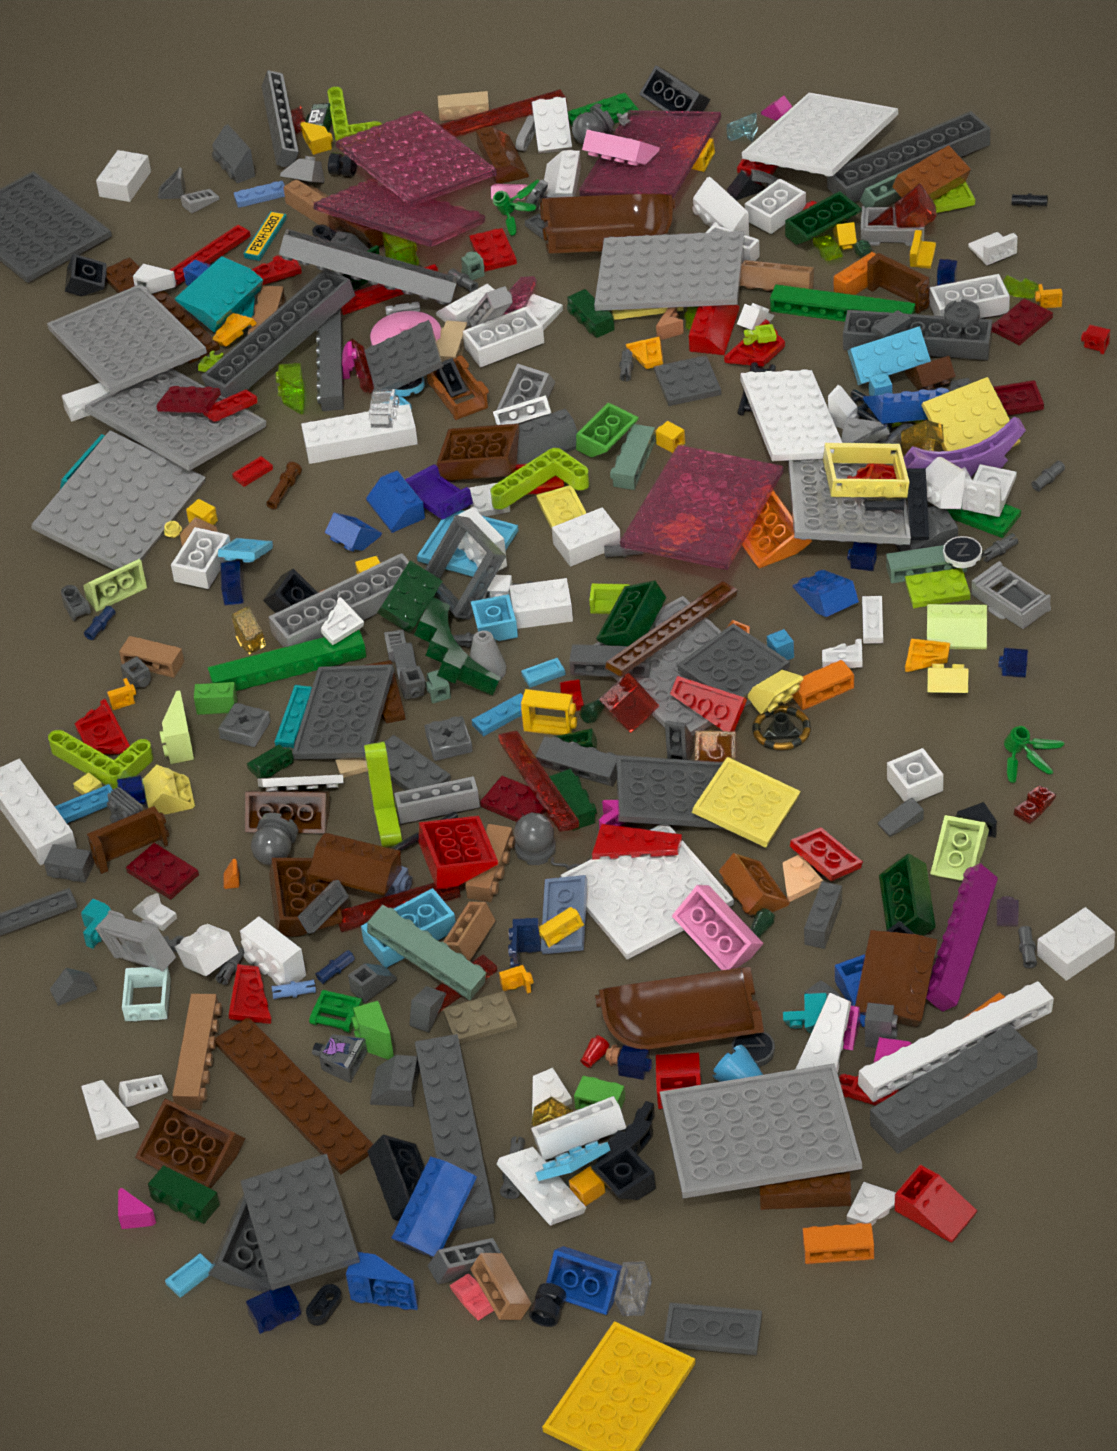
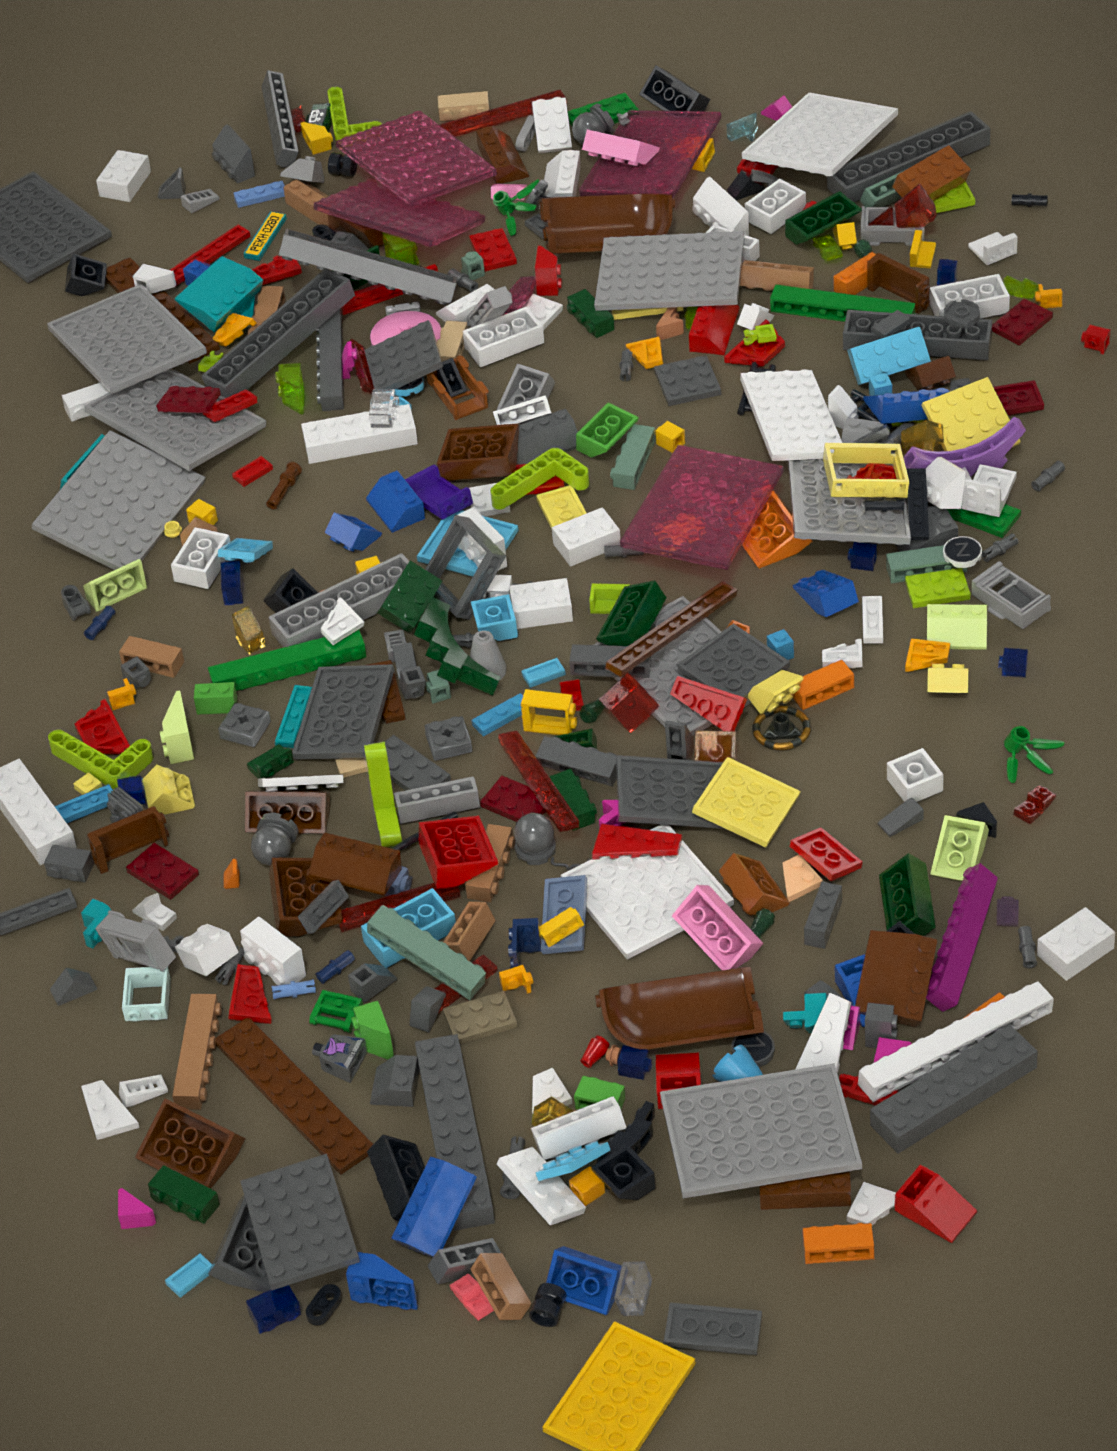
none -> red slope [535,246,562,296]

